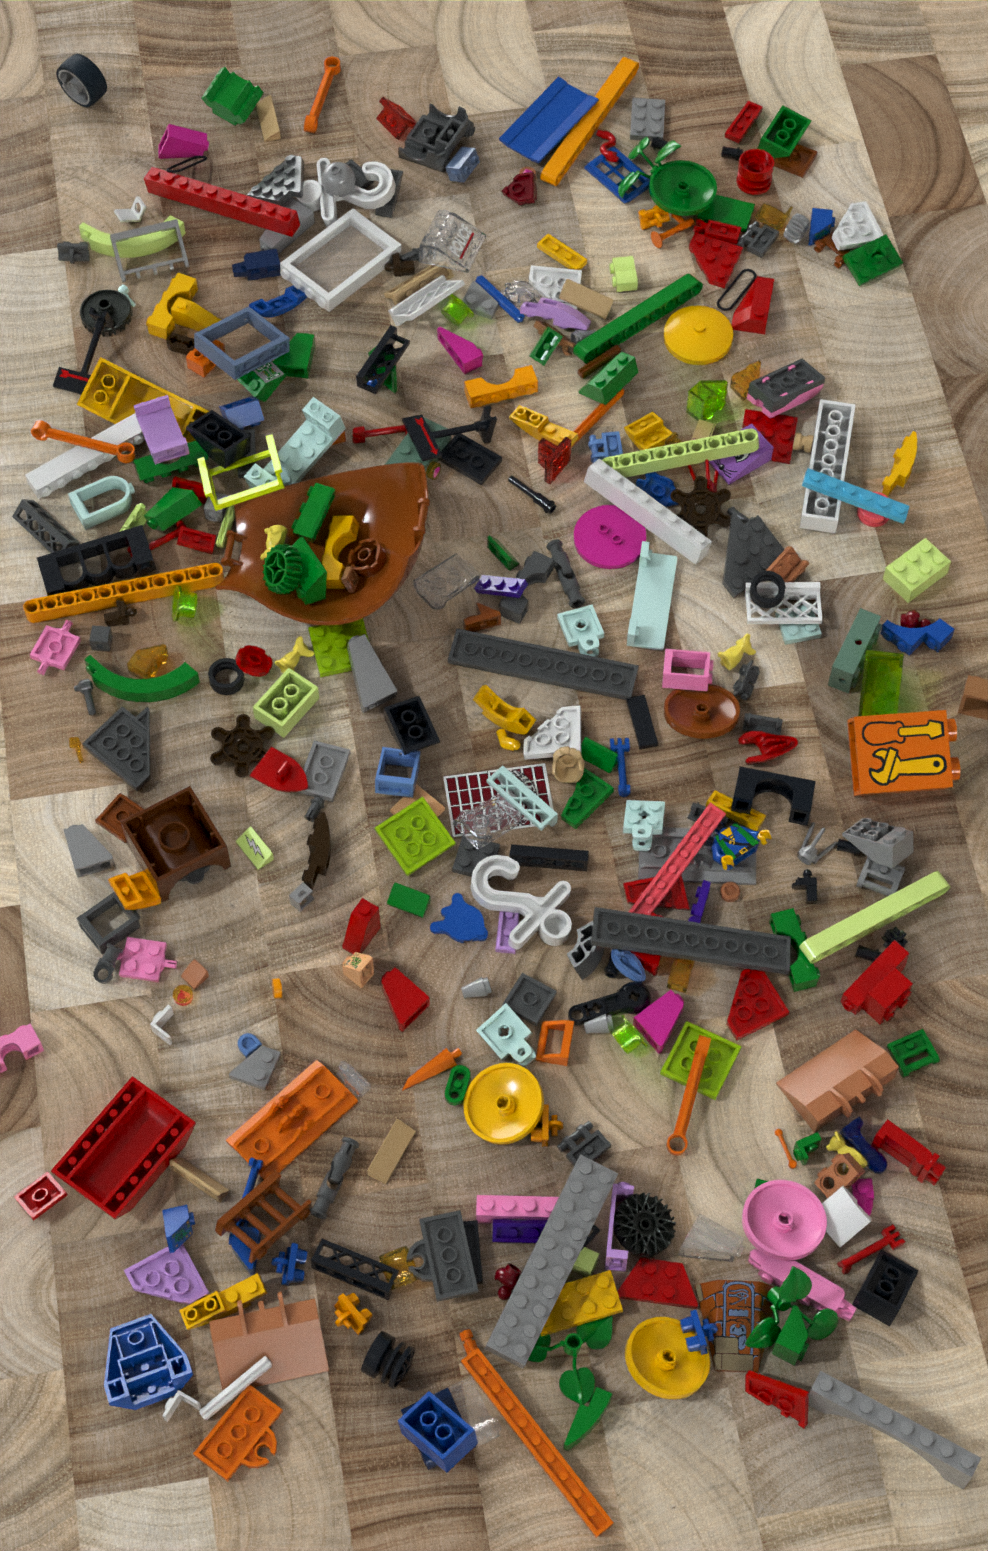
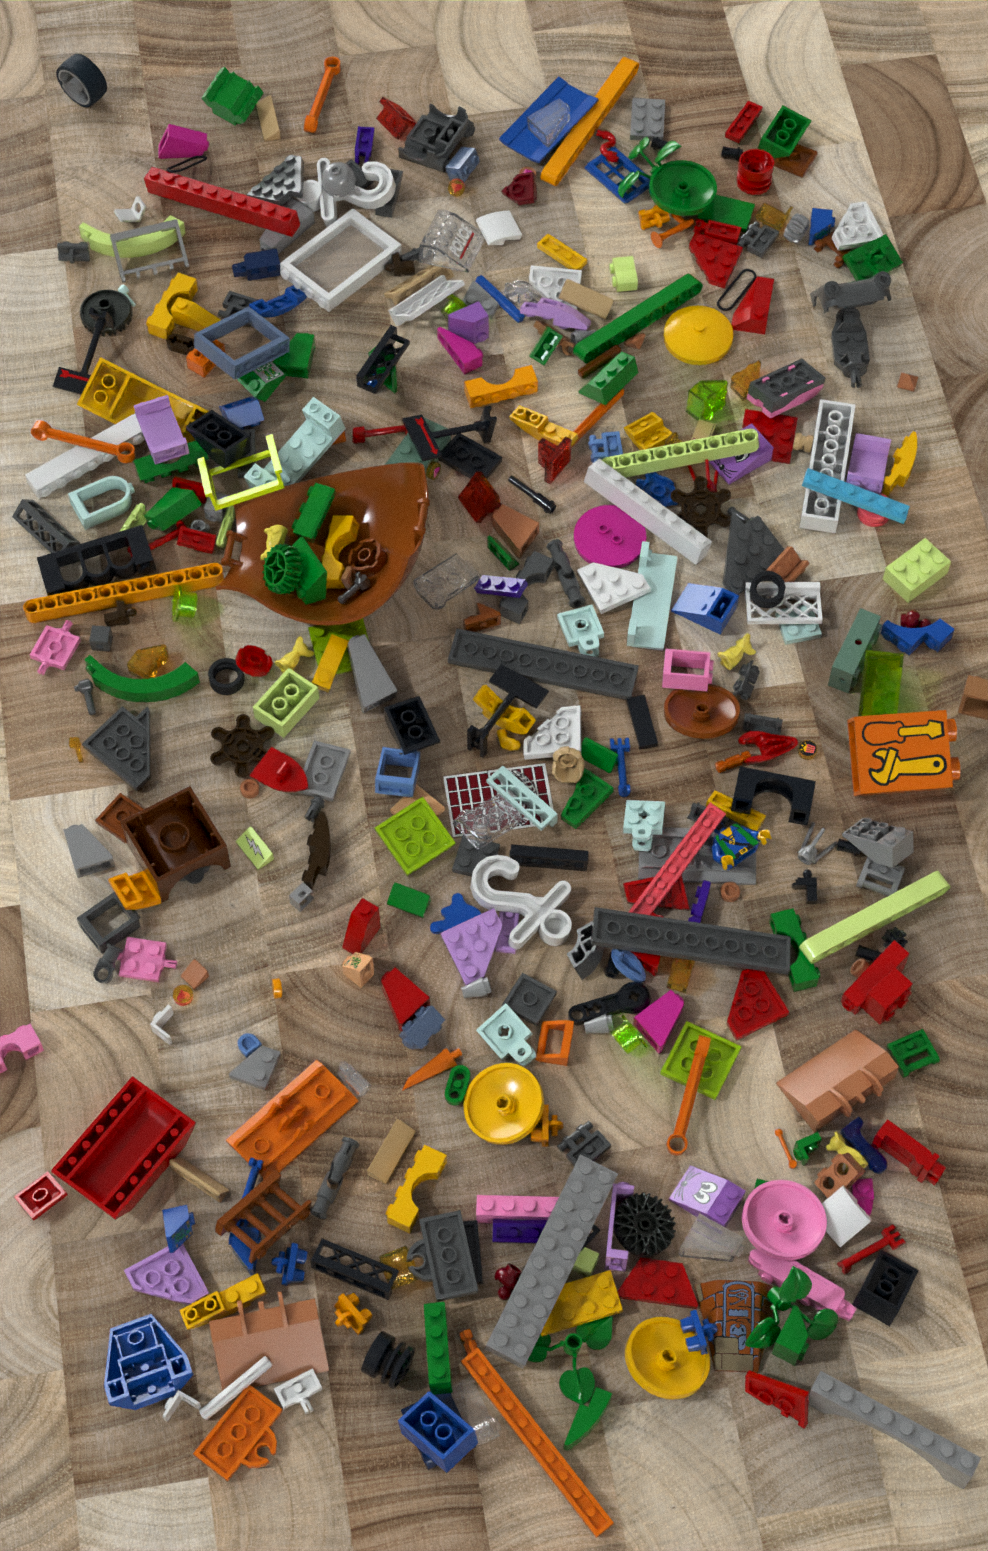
none -> light grey plate [190,519,210,532]
none -> dark grey plate [218,291,258,326]
none -> nougat tile [240,779,260,799]
none -> white plate [274,1368,323,1414]
none -> yellow slope [312,634,349,693]
none -> dark grey piece [338,572,371,604]
none -> dark purple hinge [355,126,375,165]
none -> yellow arch [385,1145,447,1234]
none -> sand blue brick [399,1005,445,1050]
none -> green arch [424,1302,453,1395]
none -> lavender plate [440,908,503,986]
none -> clear yellow tile [448,178,465,197]
none -> medium lavender slope [448,301,489,344]
none -> clear red bracket [458,471,502,523]
none -> black piece [467,664,549,758]
none -> white slope [476,210,522,246]
none -> nougat slope [491,504,539,559]
none -> clear slope [527,98,570,148]
none -> white plate [577,562,651,614]
none -> nougat slope [624,333,646,350]
none -> medium lavender slope [669,1165,746,1233]
none -> blue slope [671,583,739,635]
none -> orange axle [715,751,751,773]
none -> tile [798,740,817,760]
none -> dark grey piece [810,271,891,313]
none -> dark grey plate [831,308,870,388]
none -> lavender panel [846,433,891,494]
none -> nougat tile [850,958,870,979]
none -> nougat slope [897,372,918,392]

